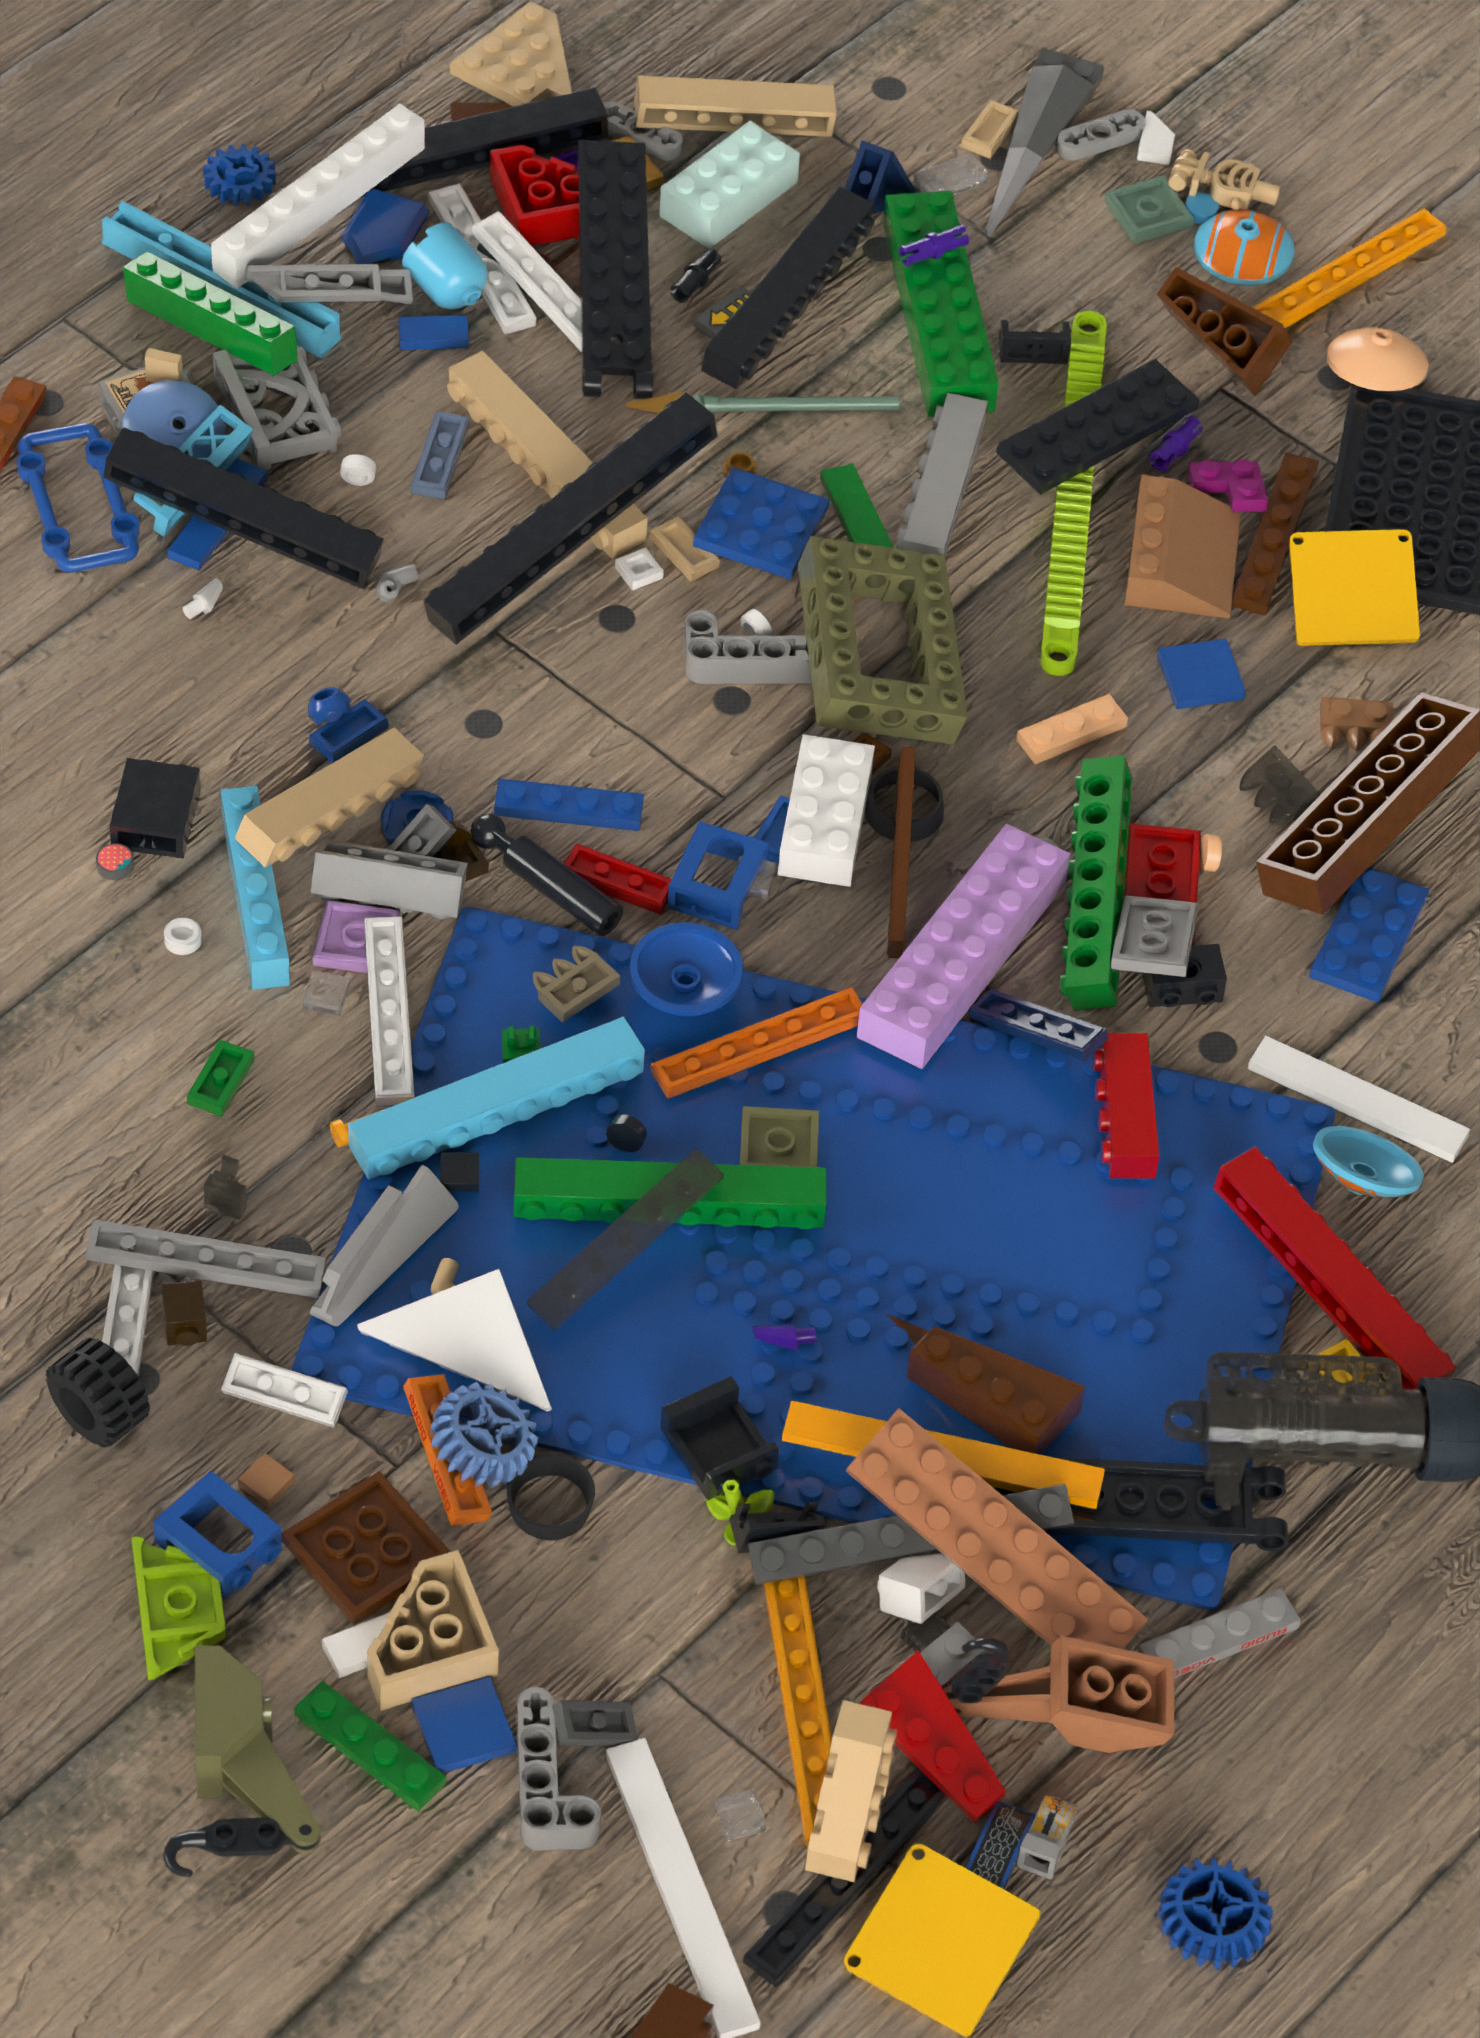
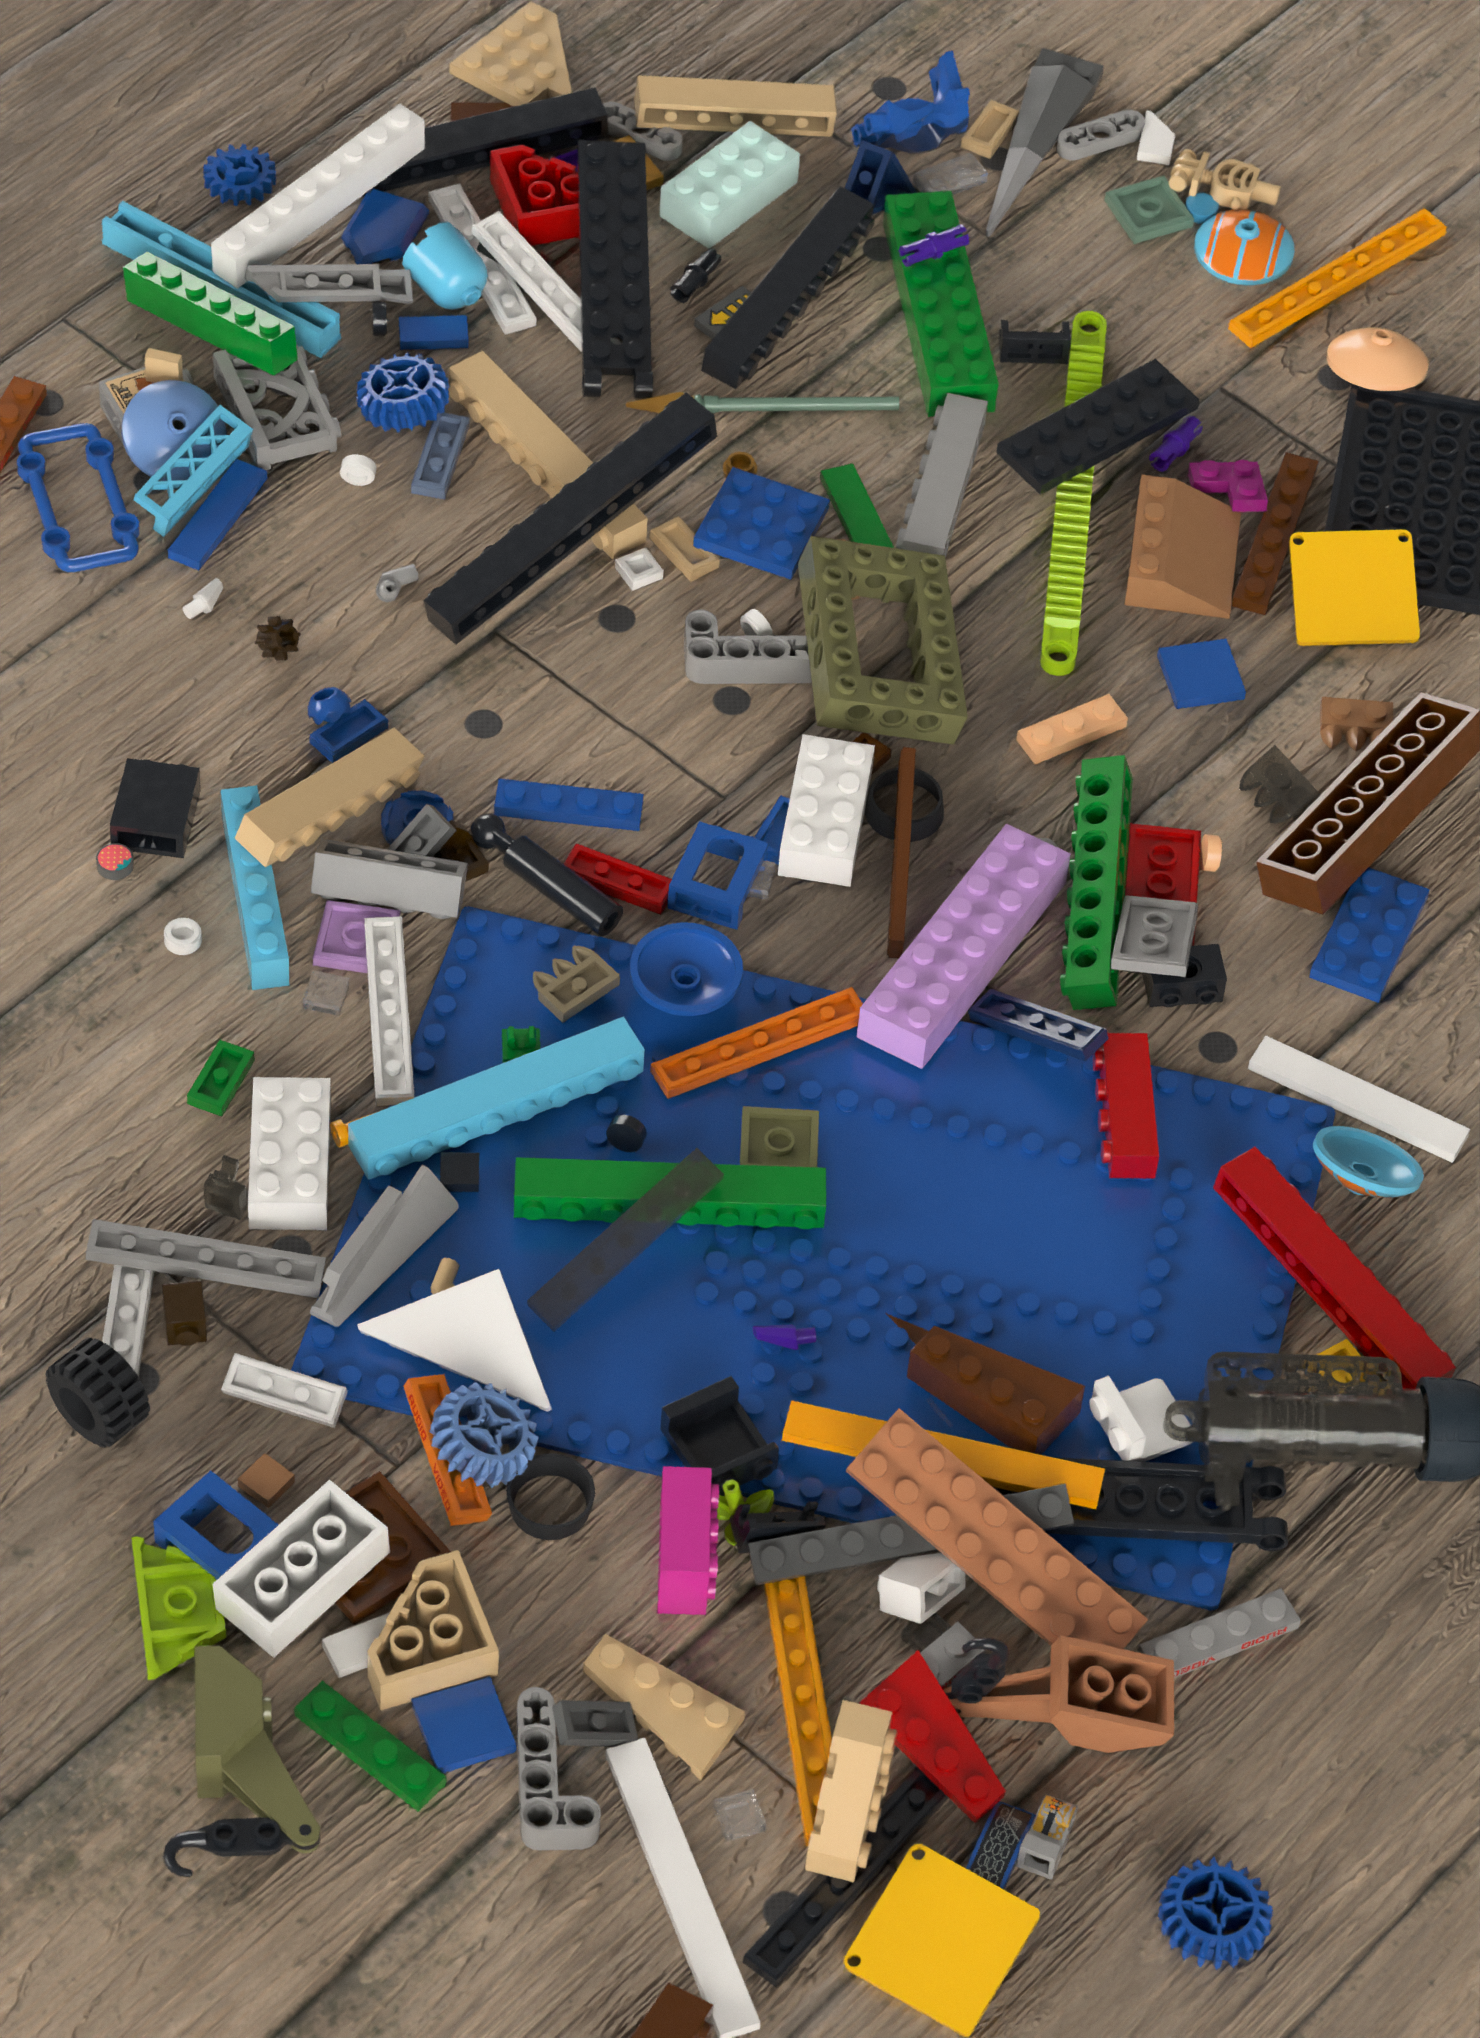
black brick [103,427,384,589] -> none
reddish brown wedge [1157,267,1293,396] -> none
none -> white brick [213,1480,390,1658]
none -> white brick [248,1077,331,1230]
none -> dark brown gear [254,616,301,661]
none -> blue gear [356,352,450,433]
none -> black tile [373,302,387,336]
none -> tan wing [583,1634,745,1780]
none -> dark pink brick [657,1466,719,1615]
none -> blue hips [851,51,970,154]
none -> white bracket [1089,1376,1195,1462]

